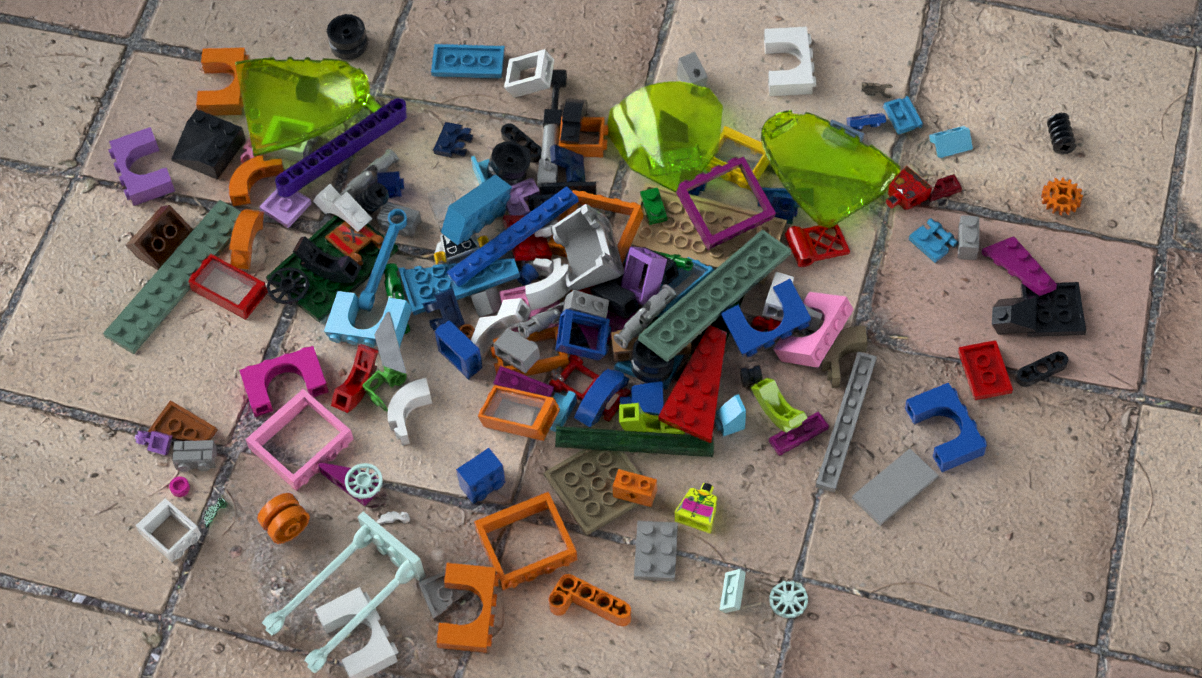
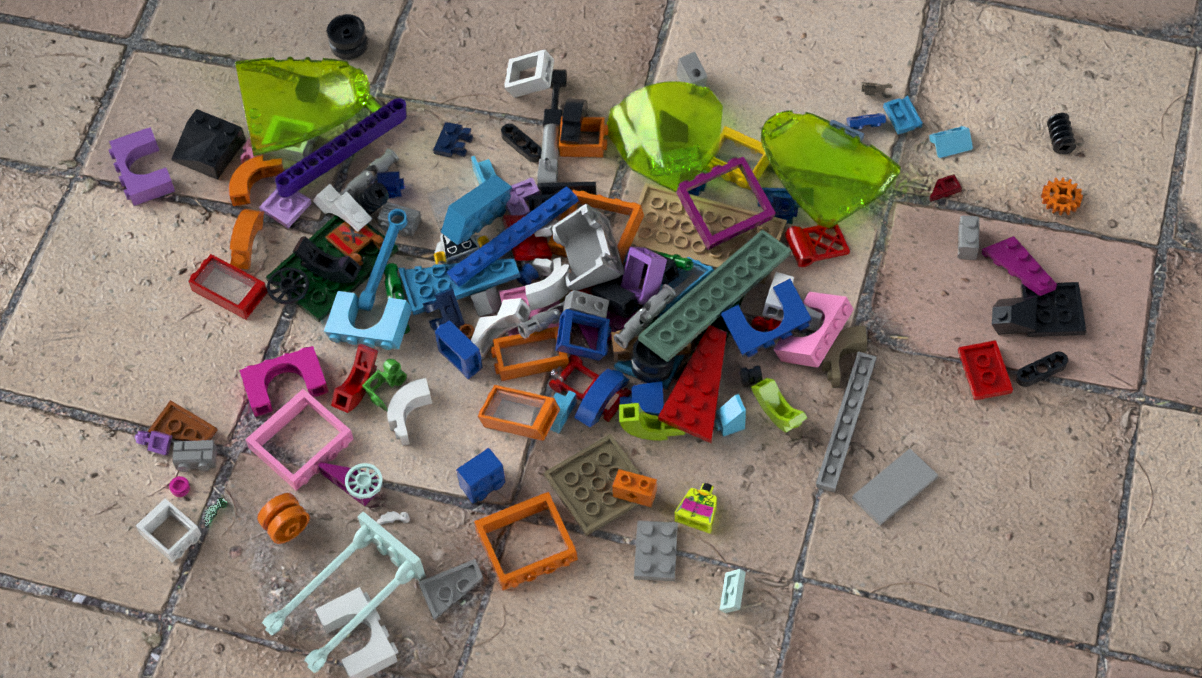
sand green plate [103,200,241,354] -> none
reddish brown slope [125,205,193,270] -> none
orange arch [196,48,250,116] -> none
sticker [374,312,406,373] -> none
dark azure plate [431,44,505,78] -> none
orange arch [437,563,499,653] -> none
black wheel [487,142,531,186] -> none
magenta tile [493,366,554,397] -> none
light grey brick [494,328,540,373] -> none
orange beam [549,574,632,627] -> none
dark blue plate [550,144,586,182] -> none
clear green plate [555,426,714,457] -> none
black plate [569,326,588,347] -> none
green piece [640,187,667,225] -> none
white arch [764,27,816,96] -> none
magenta tile [768,411,829,456] -> none
light aqua wheel [769,581,808,618] -> none
red torso [886,166,932,210] -> none
blue arch [905,382,987,472] -> none
dark azure plate [909,218,958,263] -> none

